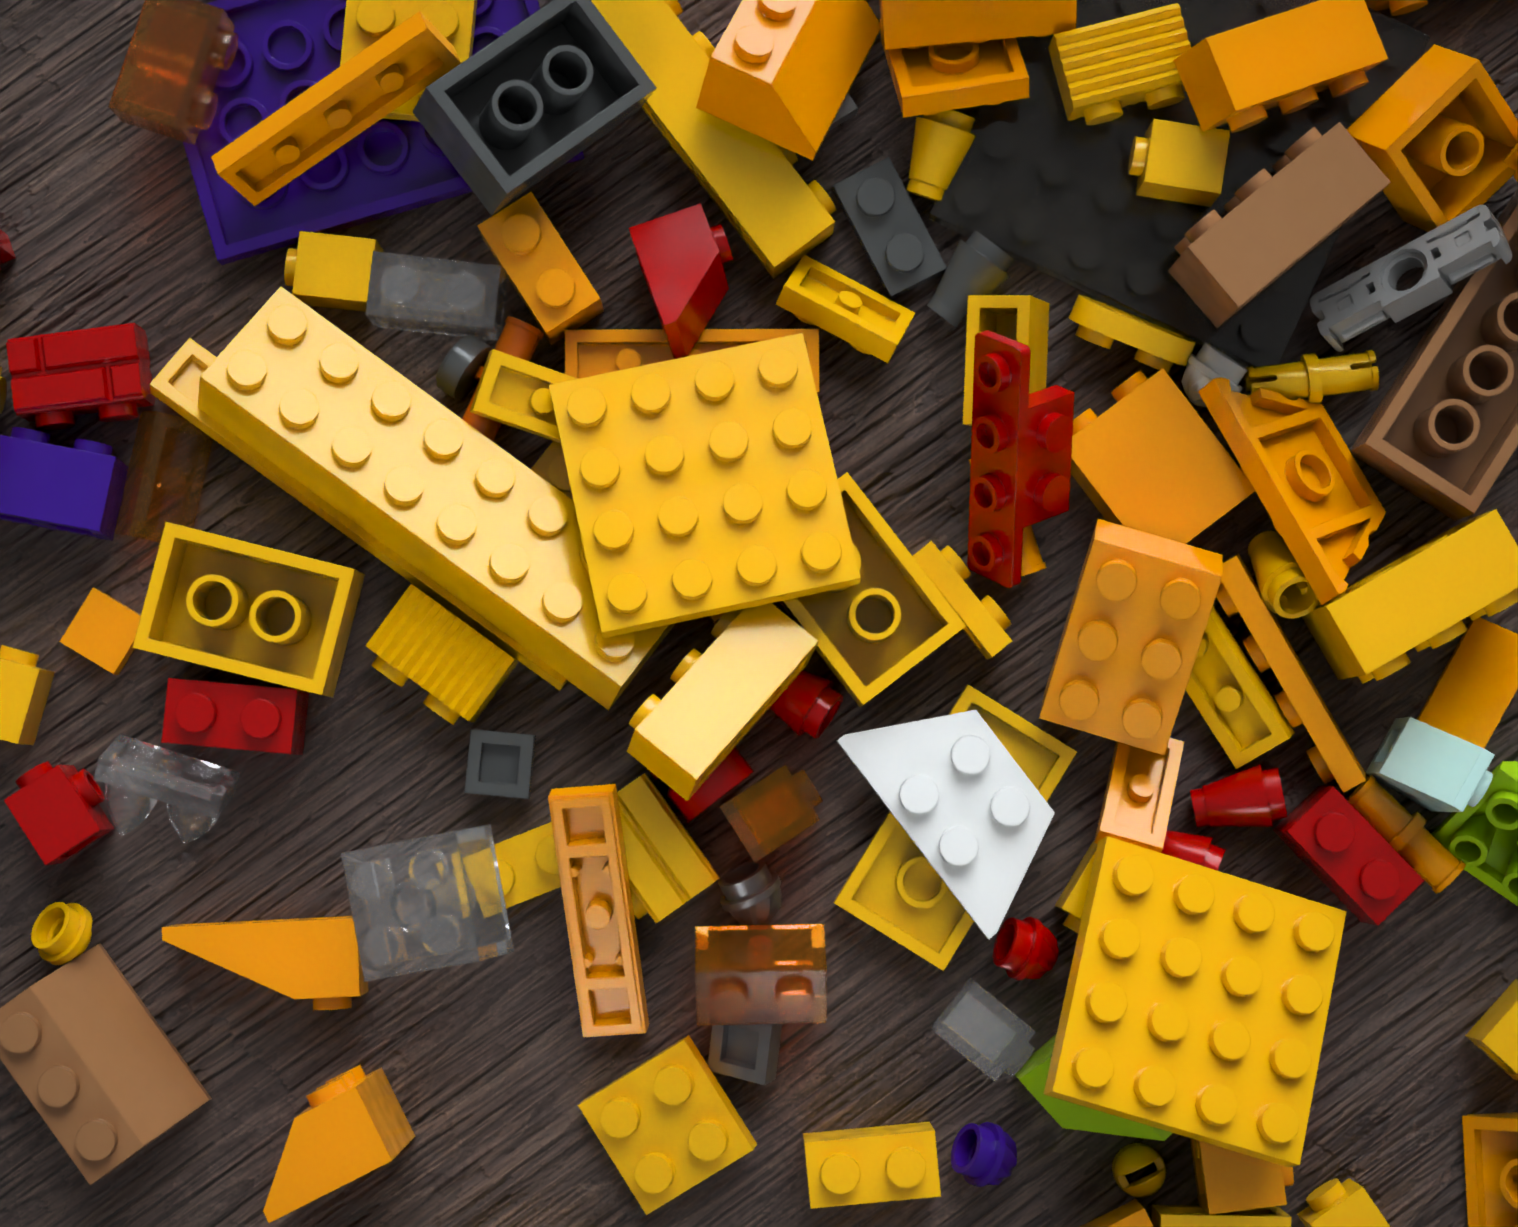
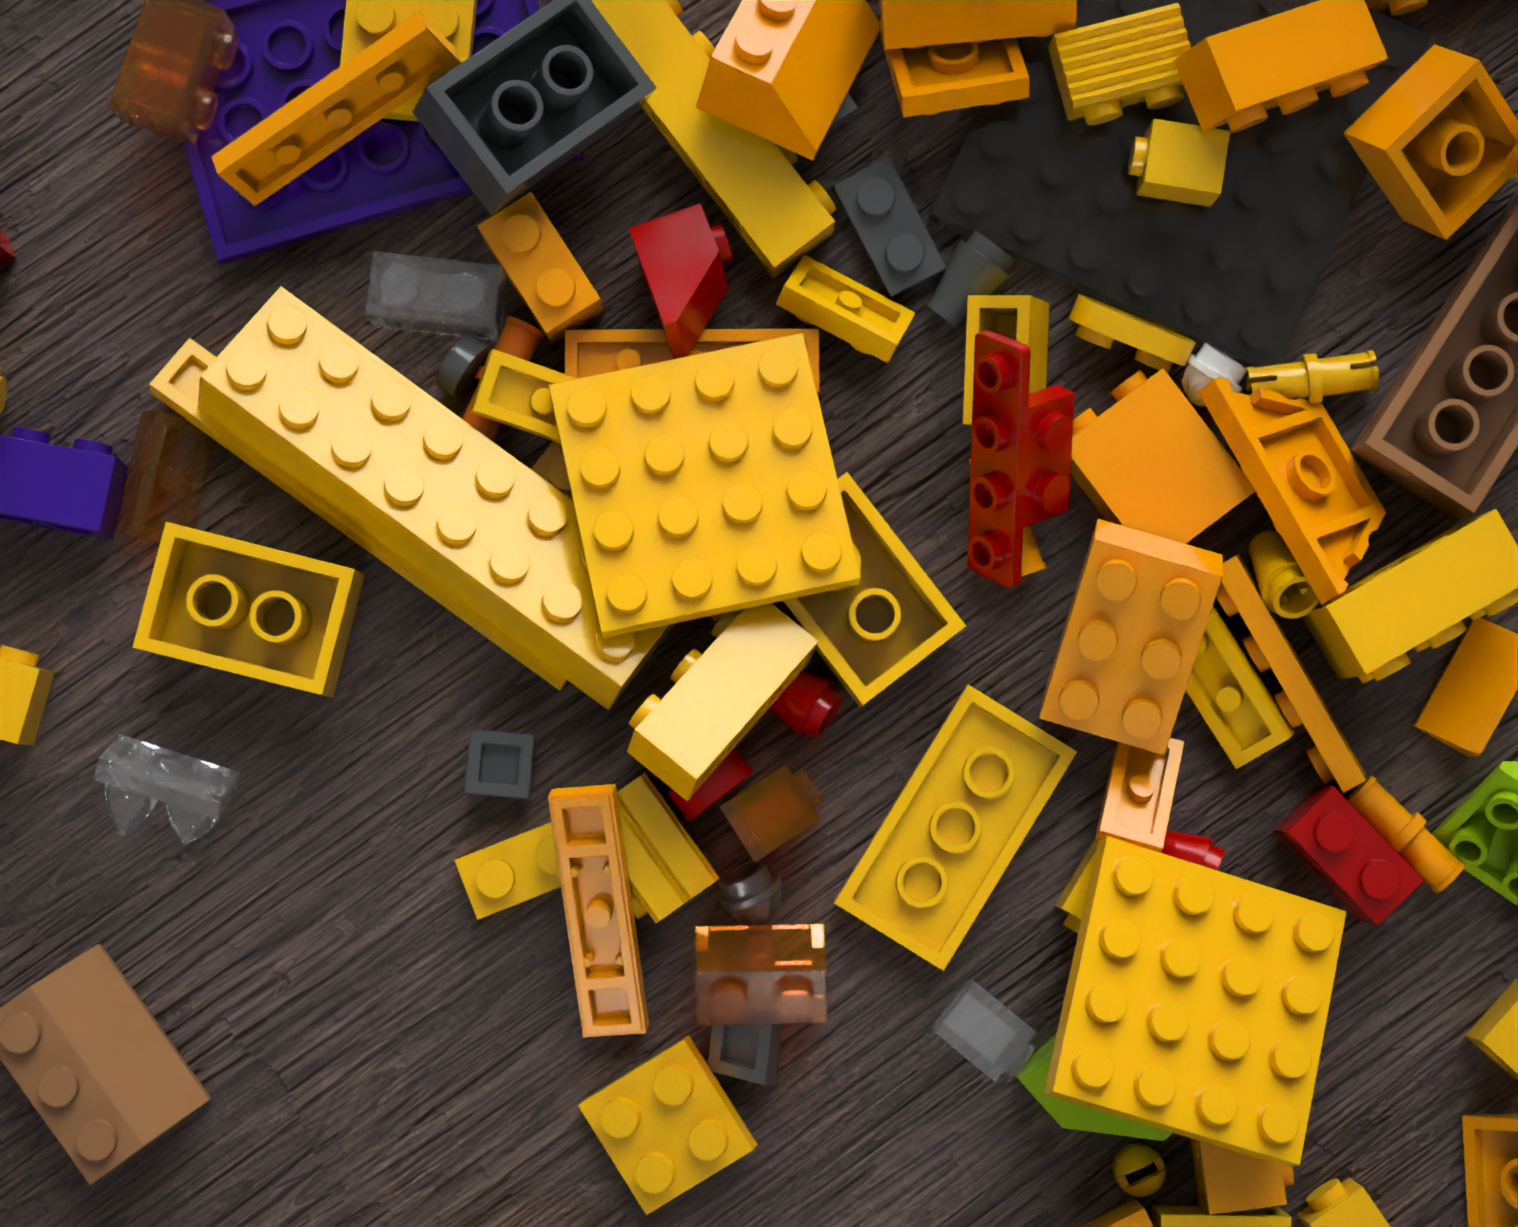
red brick [4,761,114,865] -> none
red brick [6,323,155,430] -> none
yellow plate [31,902,92,965] -> none
light orange tile [59,587,141,675] -> none
red brick [161,678,309,755] -> none
light orange slope [162,915,368,1010] -> none
light orange slope [263,1064,415,1223] -> none
yellow brick [284,231,384,313] -> none
clear brick [341,824,514,982] -> none
yellow brick [365,584,519,725] -> none
yellow brick [803,1122,941,1209] -> none
white wing [836,710,1055,939] -> none
yellow cone [906,110,976,202] -> none
yellow plate [913,541,1012,660] -> none
dark purple plate [951,1122,1017,1187] -> none
red plate [993,917,1059,981] -> none
medium nougat brick [1168,122,1391,328] -> none
red cone [1190,764,1288,827] -> none
light grey piece [1310,205,1513,352] -> none
light aqua slope [1365,717,1495,812] -> none

